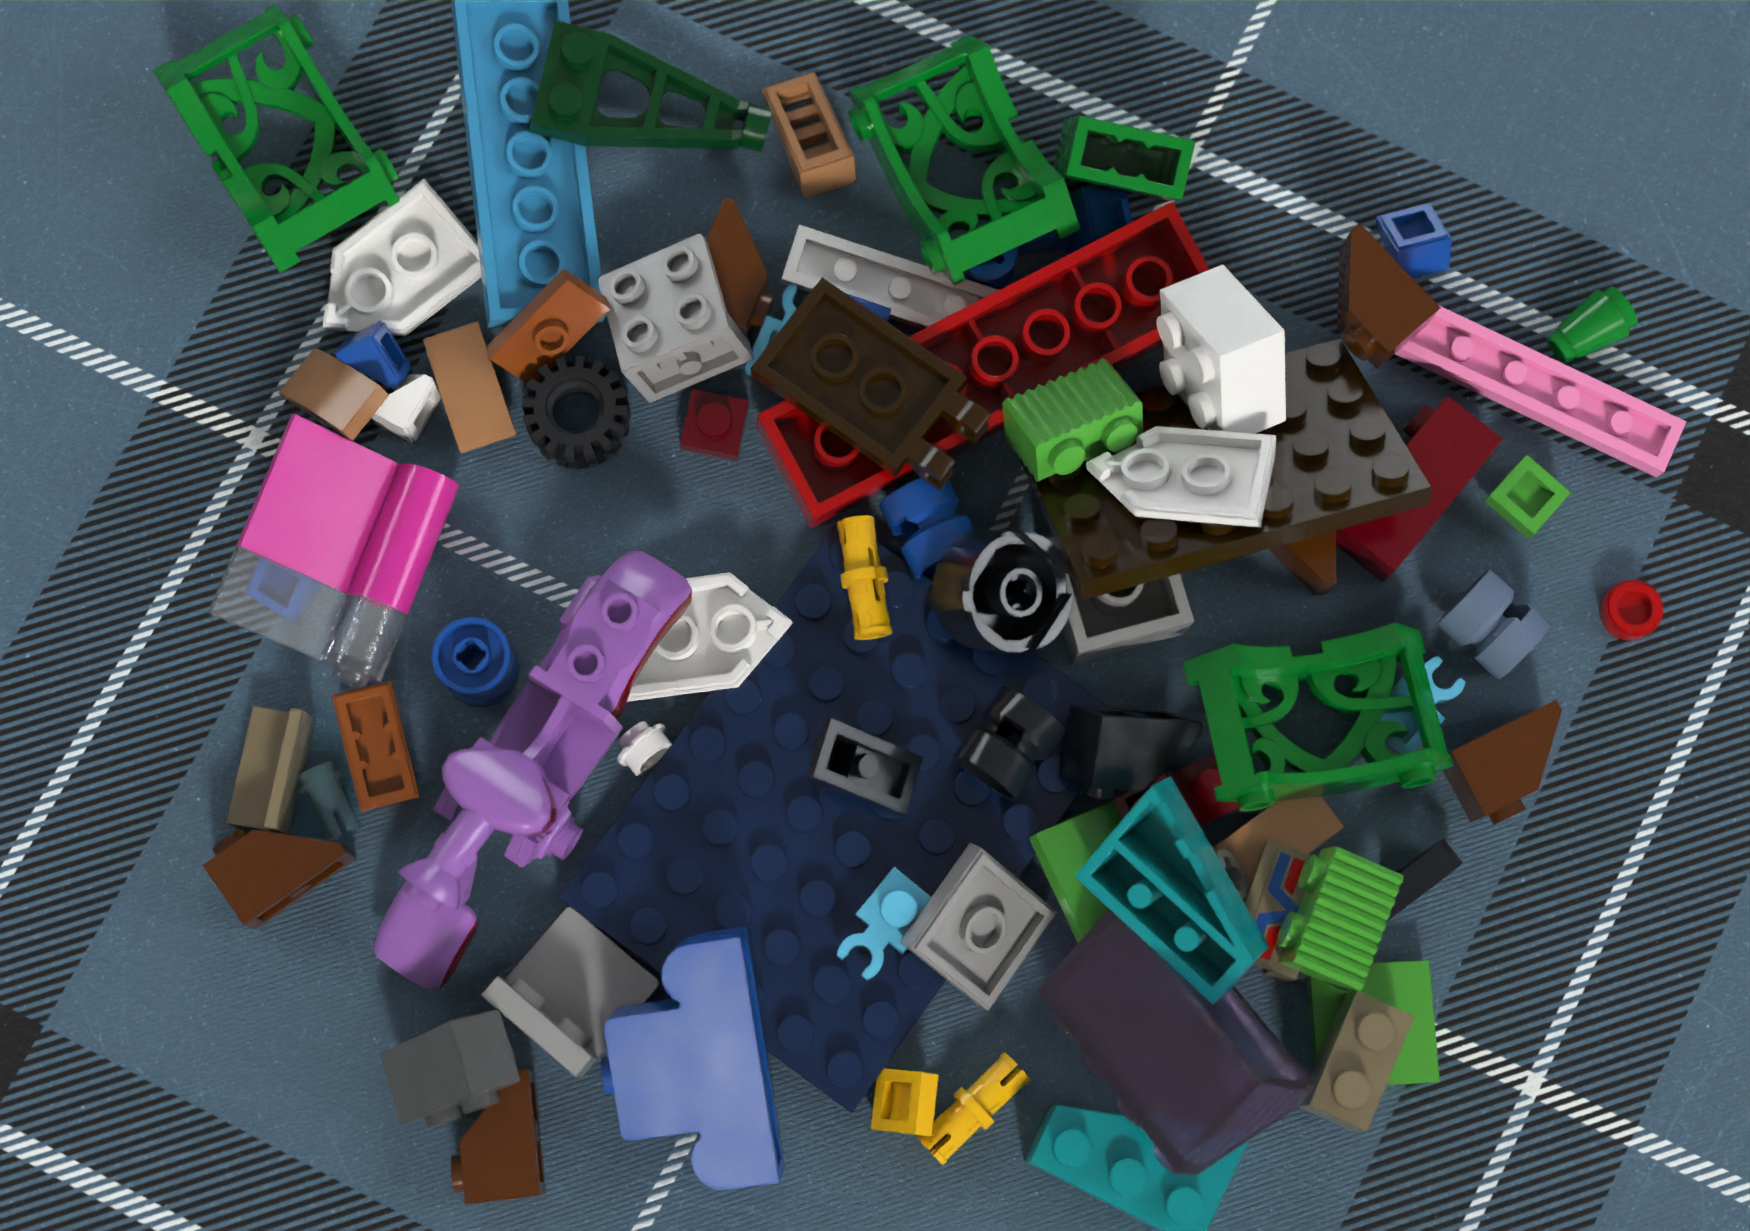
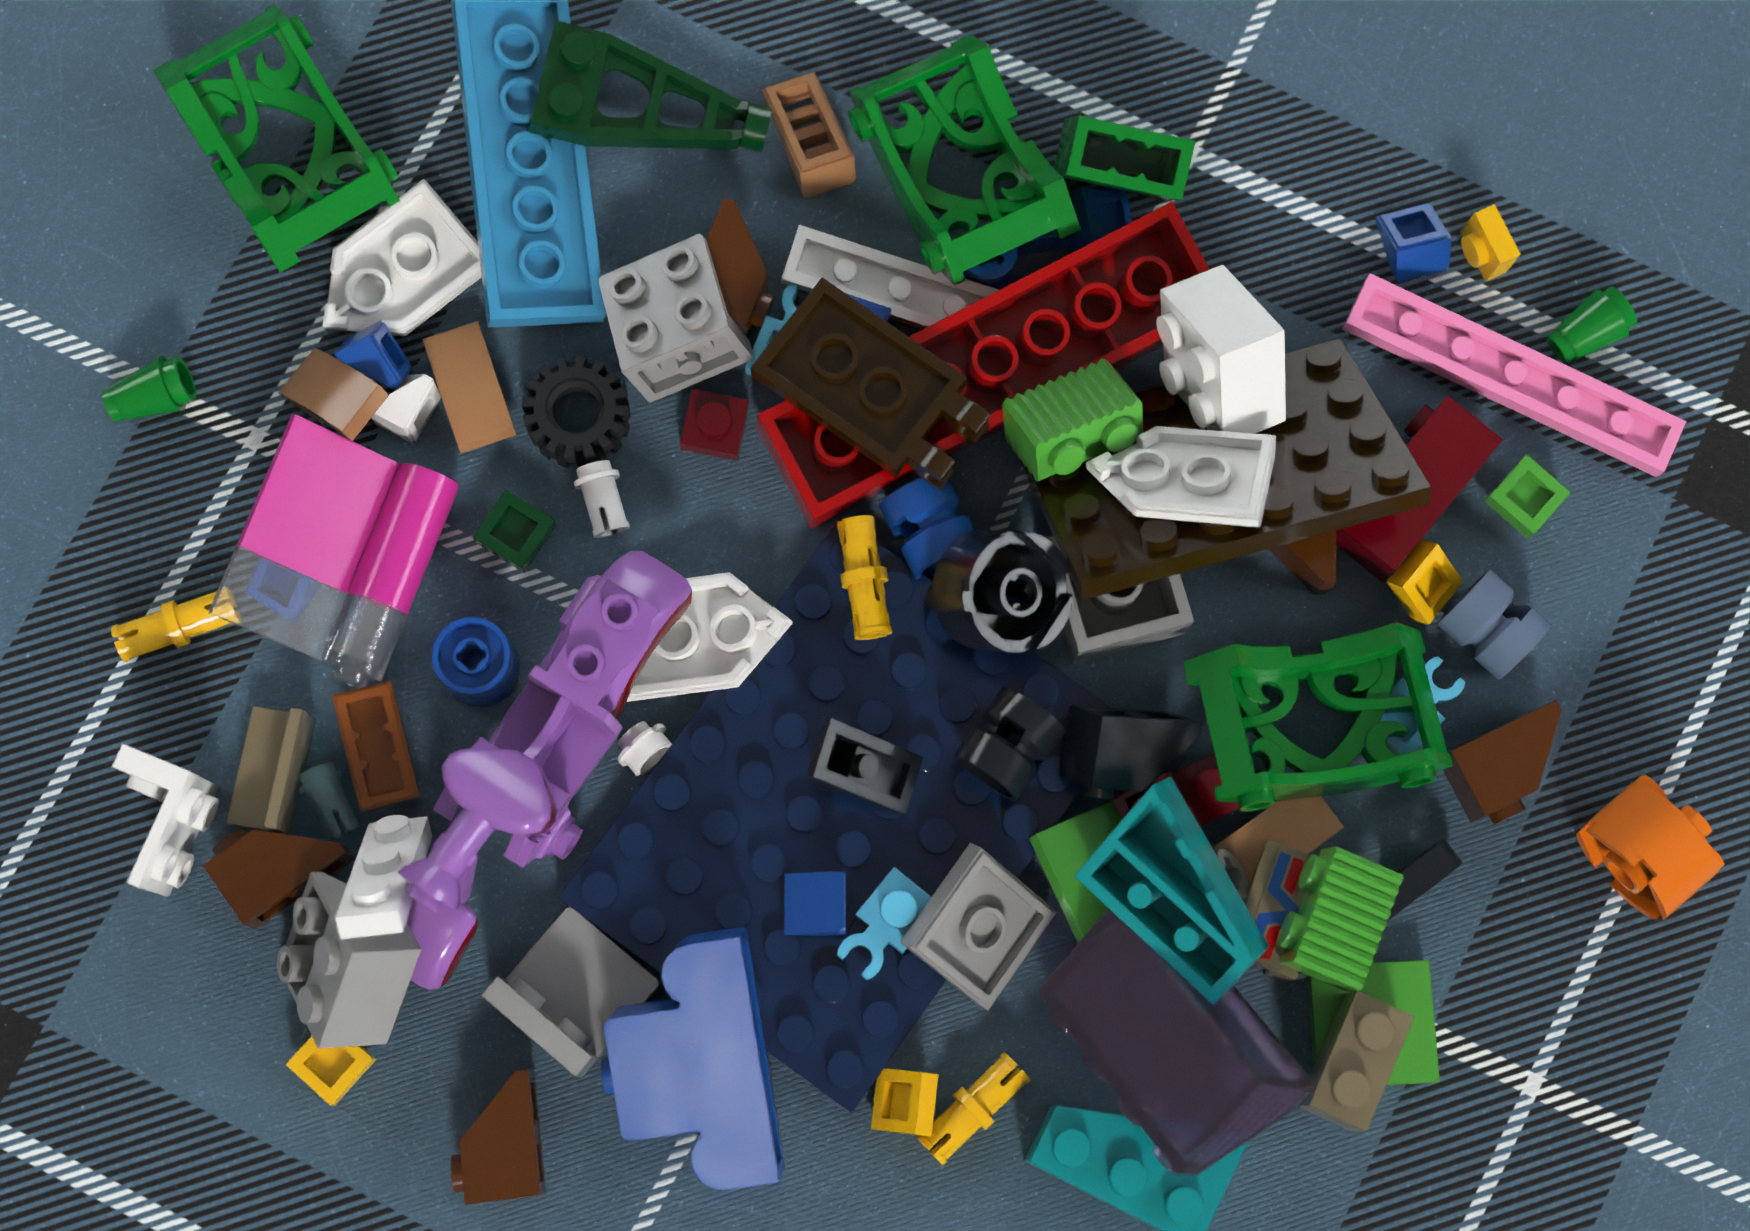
dark grey brick [380,1009,521,1129] -> none
dark orange plate [486,268,610,384] -> none
reddish brown slope [1337,223,1440,369] -> none
red tile [1599,580,1663,641] -> none
none -> green cone [102,356,197,423]
none -> yellow pin [111,586,240,662]
none -> white bracket [112,744,219,897]
none -> light grey slope [277,872,422,1049]
none -> yellow plate [286,1036,377,1106]
none -> white plate [335,815,432,939]
none -> dark green plate [473,489,557,573]
none -> white pin [574,460,630,538]
none -> blue slope [784,871,846,936]
none -> yellow plate [1386,539,1463,625]
none -> yellow plate [1460,204,1521,281]
none -> orange brick [1576,774,1724,920]

